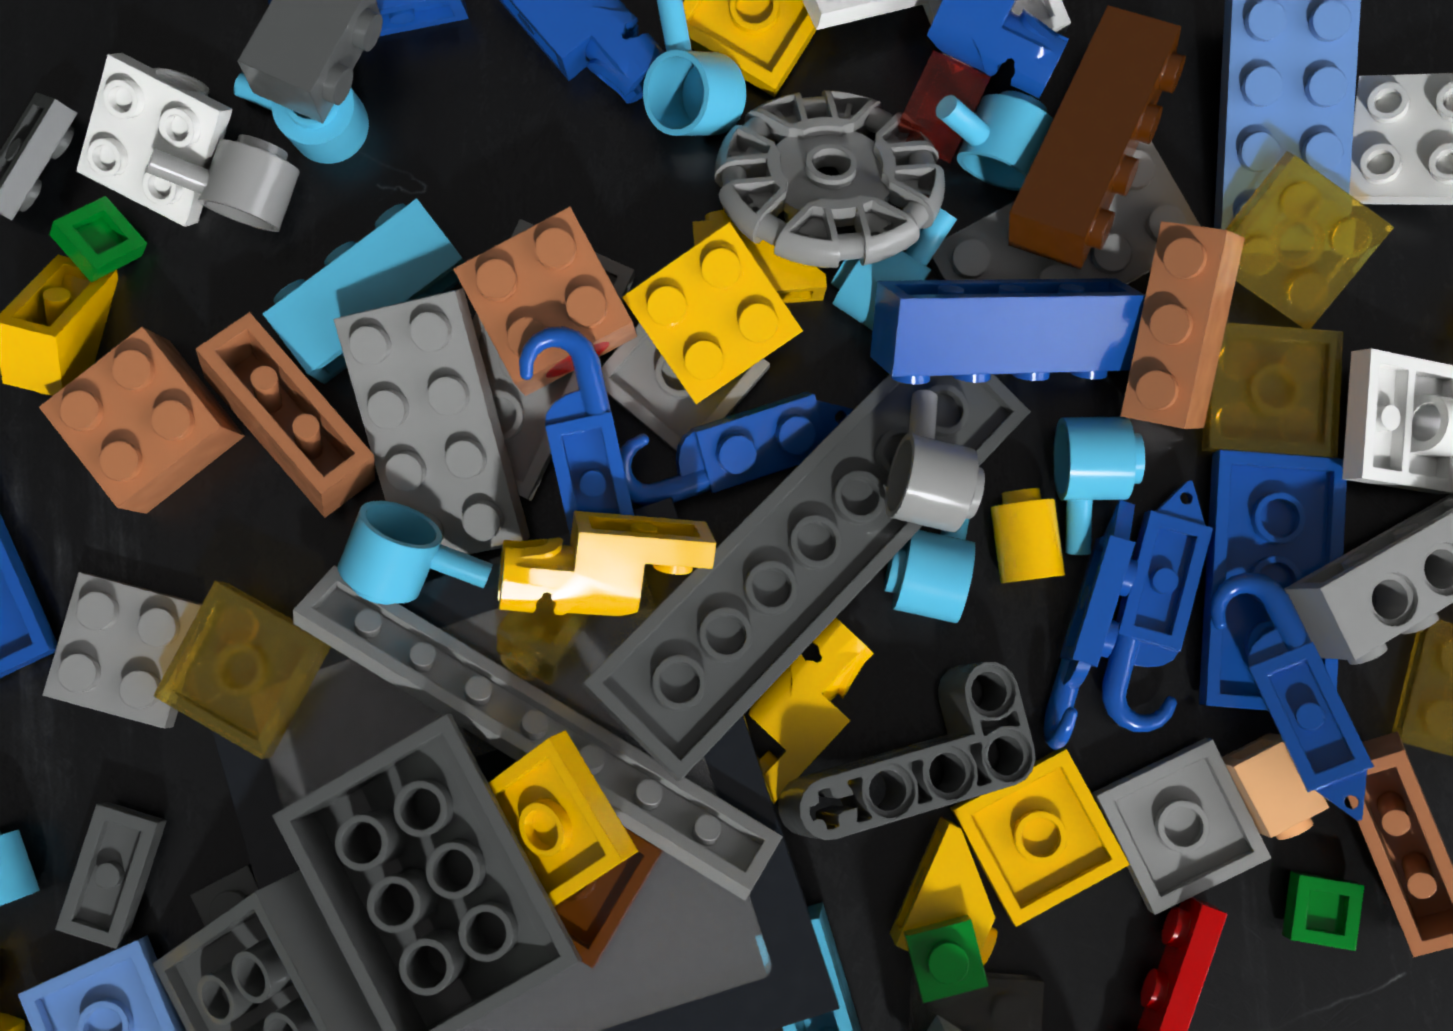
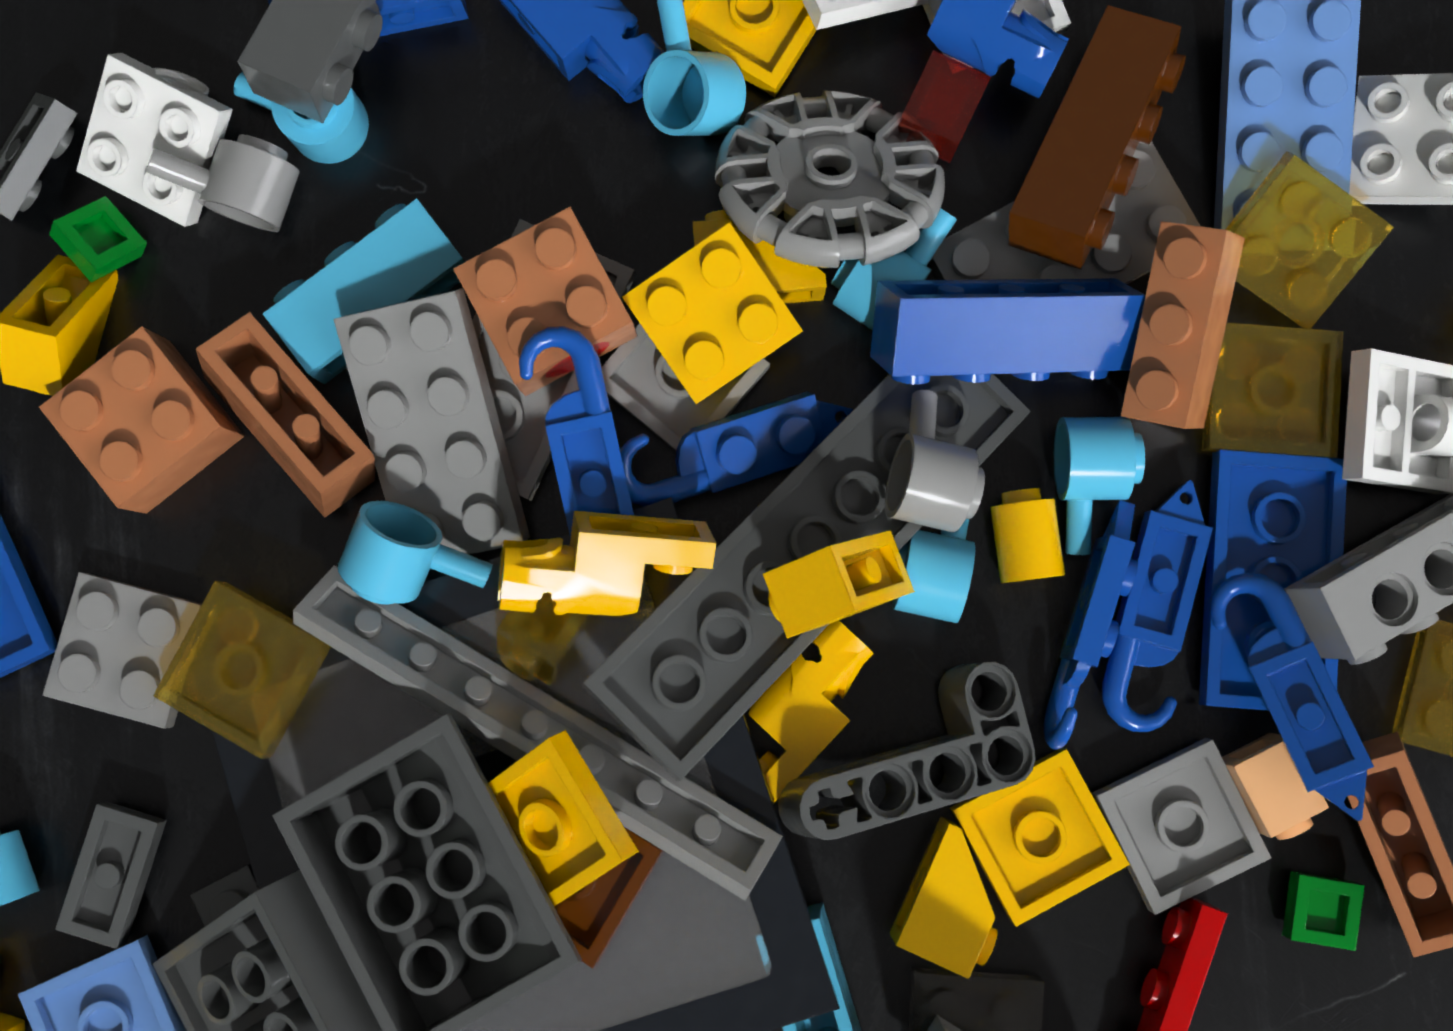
green plate [903,915,988,1003] -> none
medium azure piece [936,91,1053,191] -> none
none -> yellow slope [763,530,915,639]

